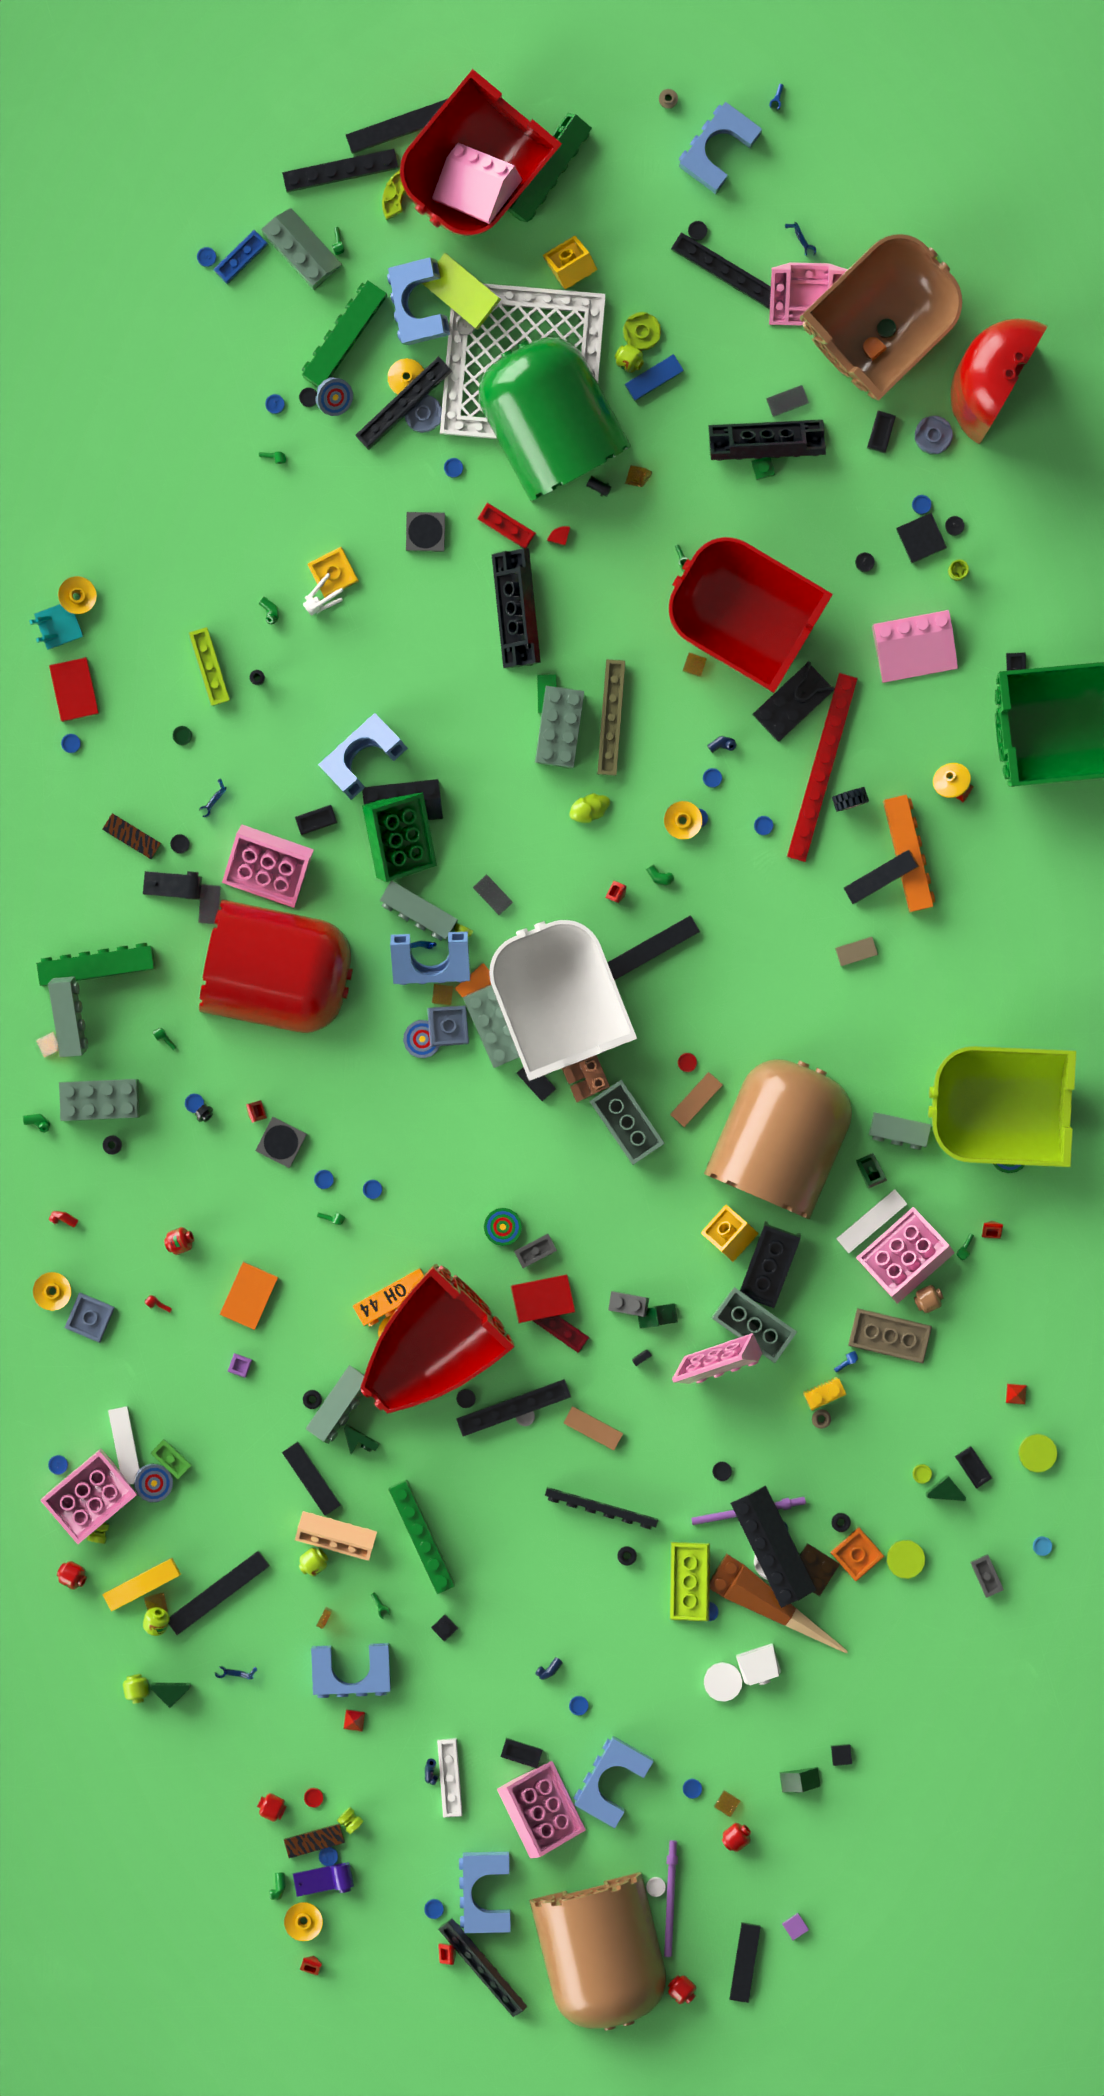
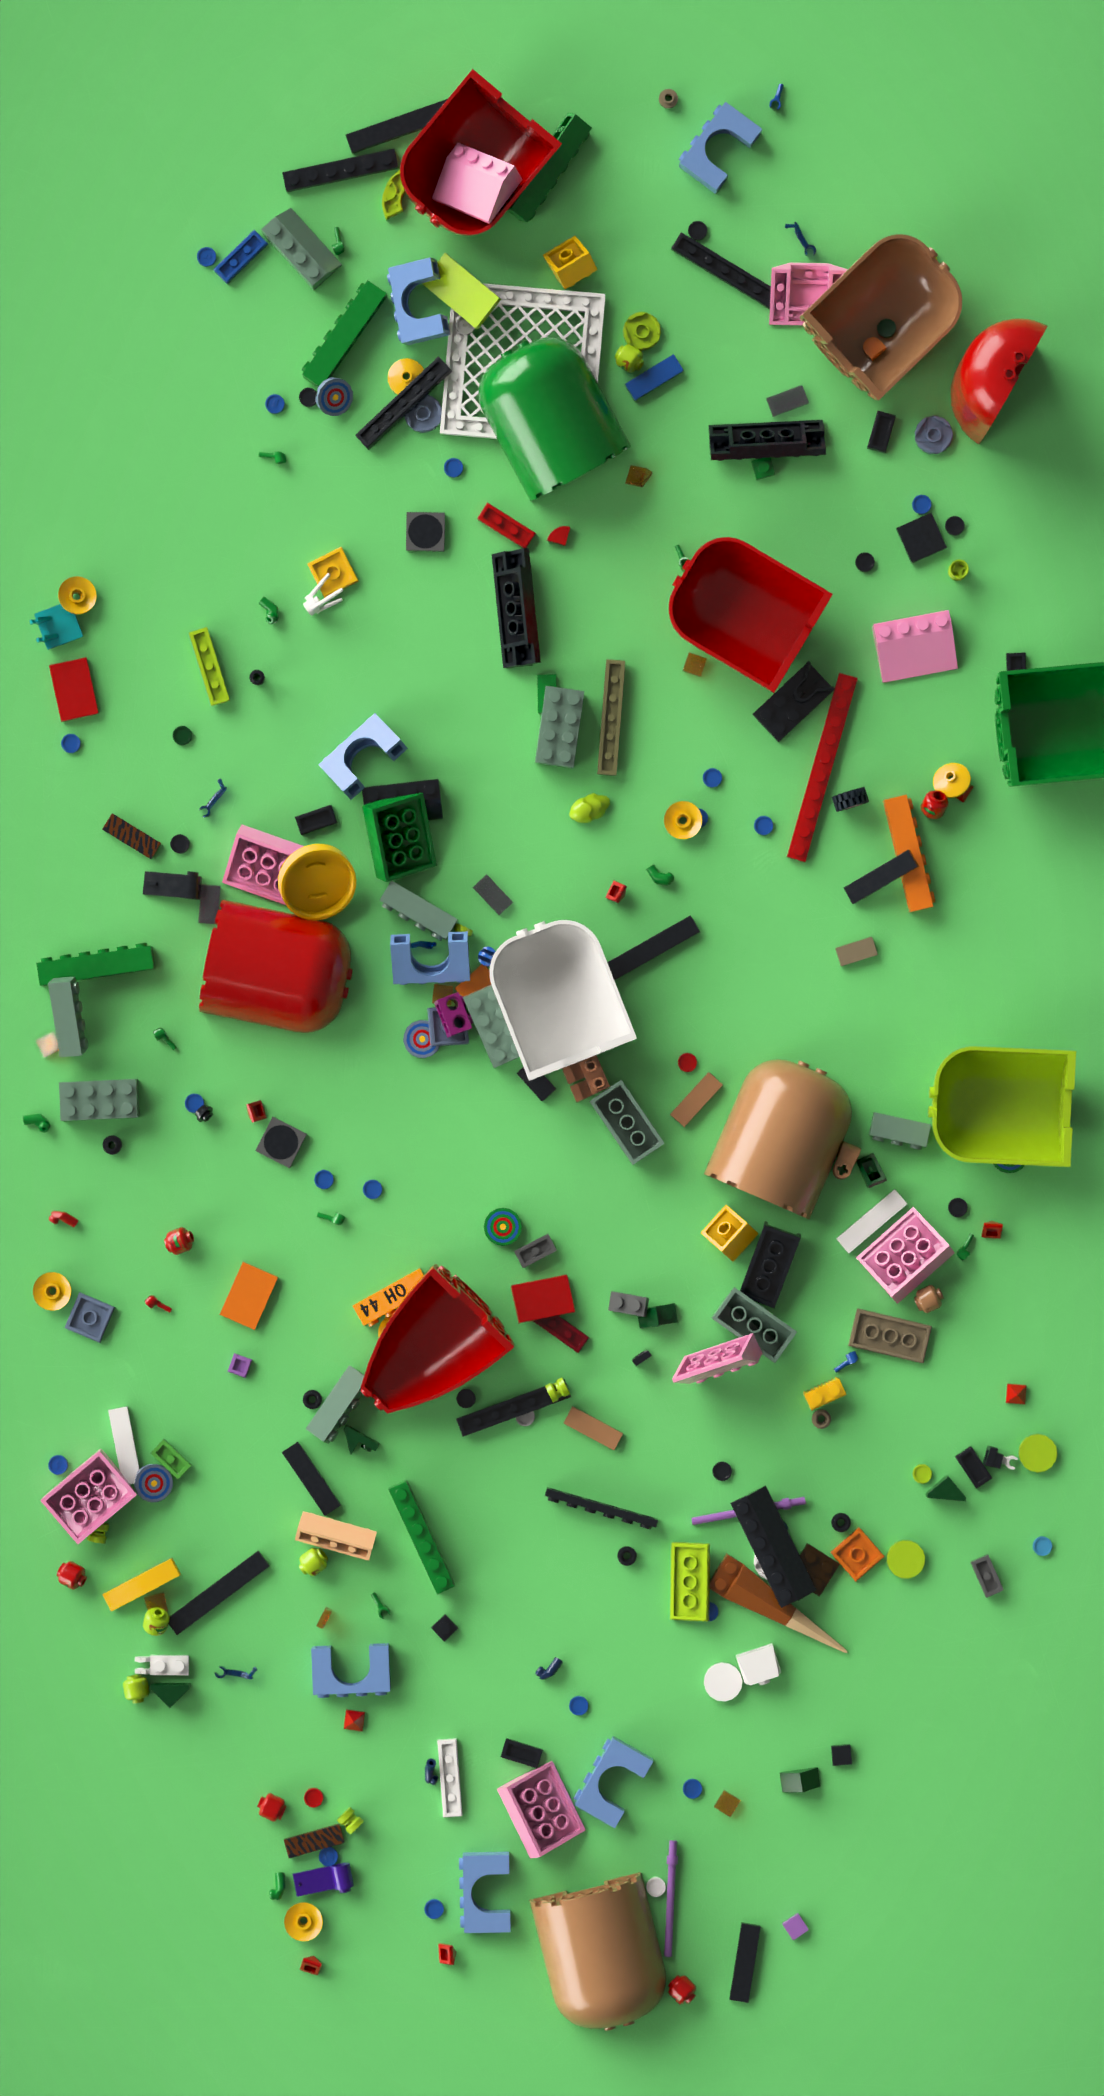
black plate [438,1918,527,2017] -> none
black pin [586,476,612,497] -> none
dark blue arm [707,736,736,753] -> none
red head [722,1823,751,1852] -> none
none -> white hinge [135,1655,189,1675]
none -> yellow brick [278,844,356,920]
none -> magenta brick [434,992,473,1038]
none -> blue arm [478,947,496,967]
none -> lime wheel [545,1377,570,1403]
none -> medium nougat piece [832,1141,861,1179]
none -> red head [921,790,949,819]
none -> black piece [948,1198,968,1217]
none -> black piece [983,1445,1018,1469]

